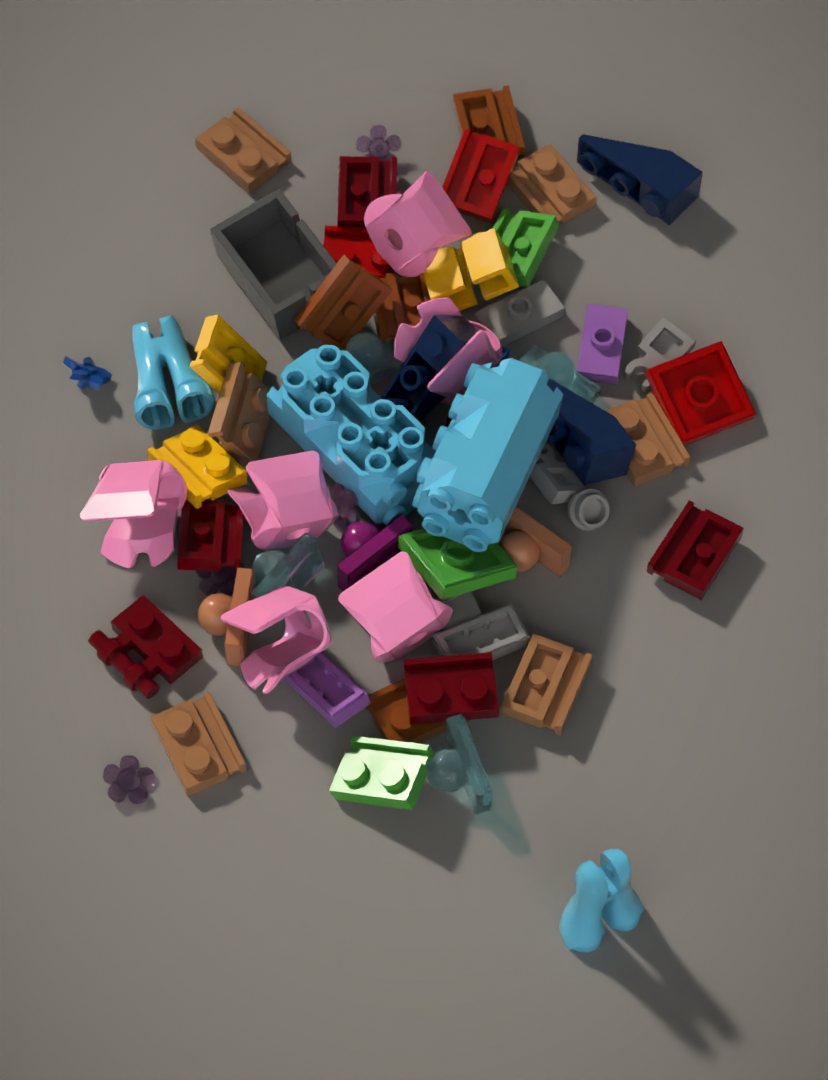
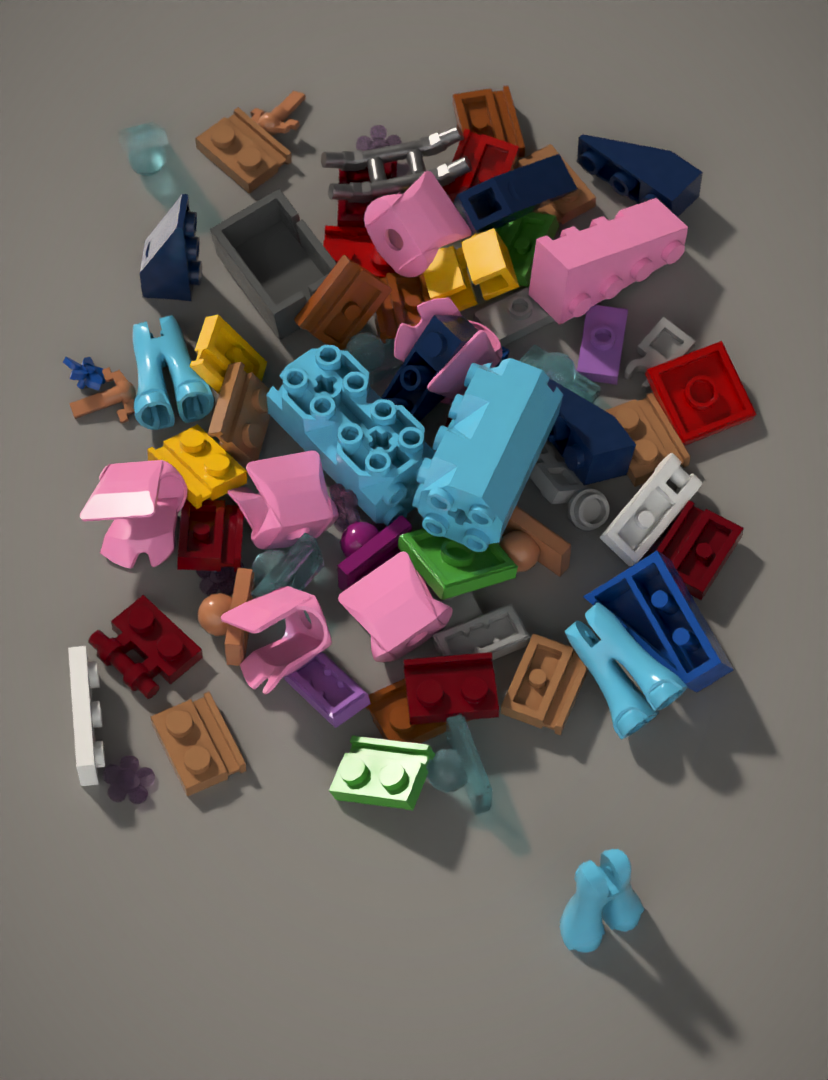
none -> white plate [68,646,106,786]
none -> nougat piece [69,367,136,424]
none -> clear light blue tile [118,122,168,176]
none -> dark blue slope [139,194,202,301]
none -> nougat piece [250,91,306,135]
none -> flat silver piece [321,125,472,203]
none -> dark blue slope [453,154,577,239]
none -> bright pink wedge [528,198,688,325]
none -> medium azure piece [565,602,688,740]
none -> blue wedge [583,551,734,692]
none -> white plate [599,453,703,567]

